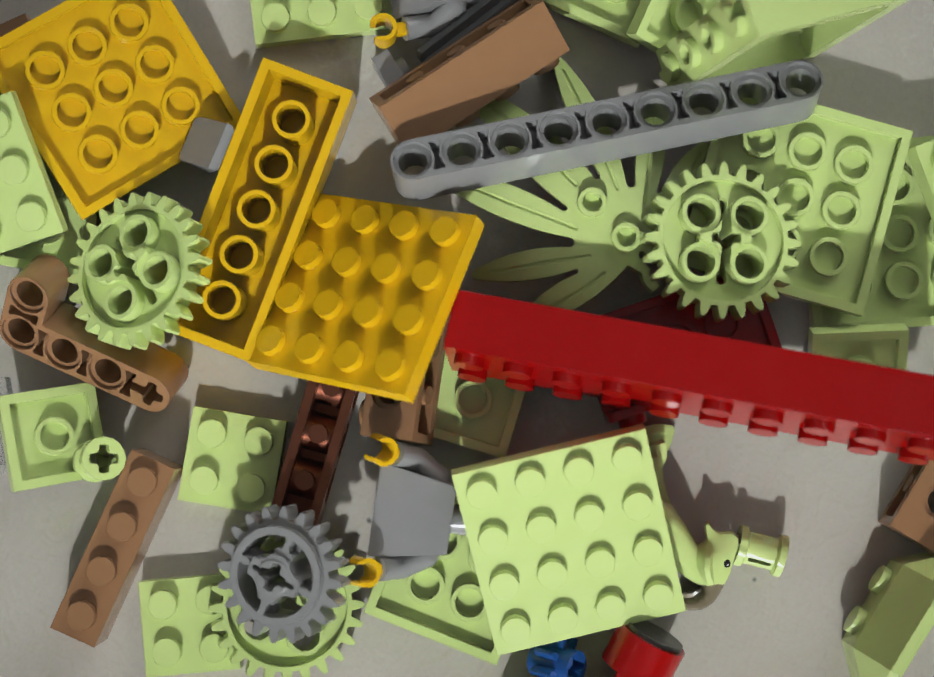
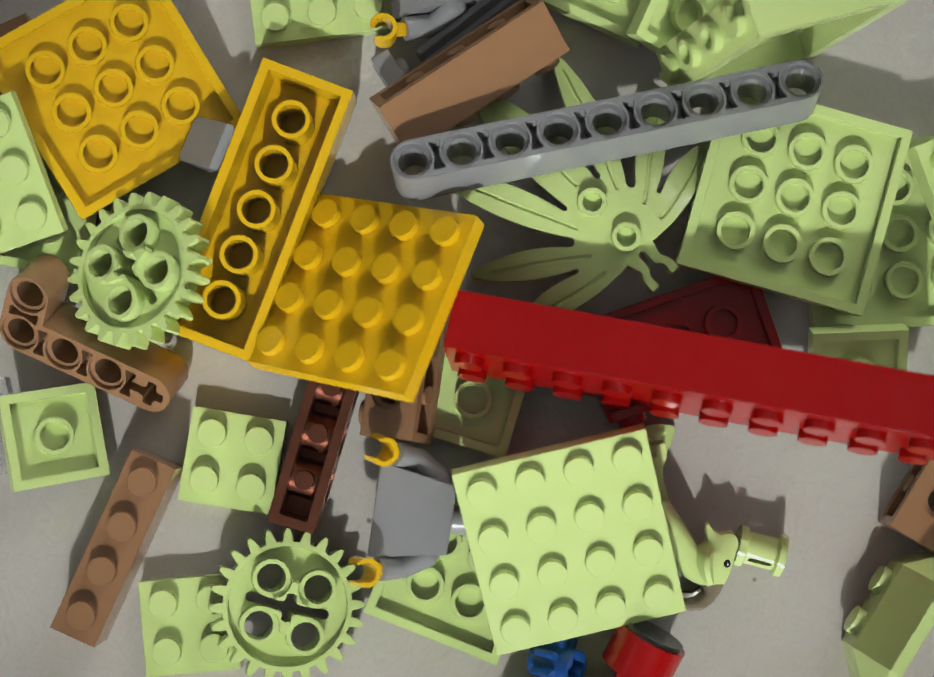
yellowish green bush [72,436,126,483] -> none
light grey gear [217,504,351,643] -> none
yellowish green gear [640,162,801,322] -> none

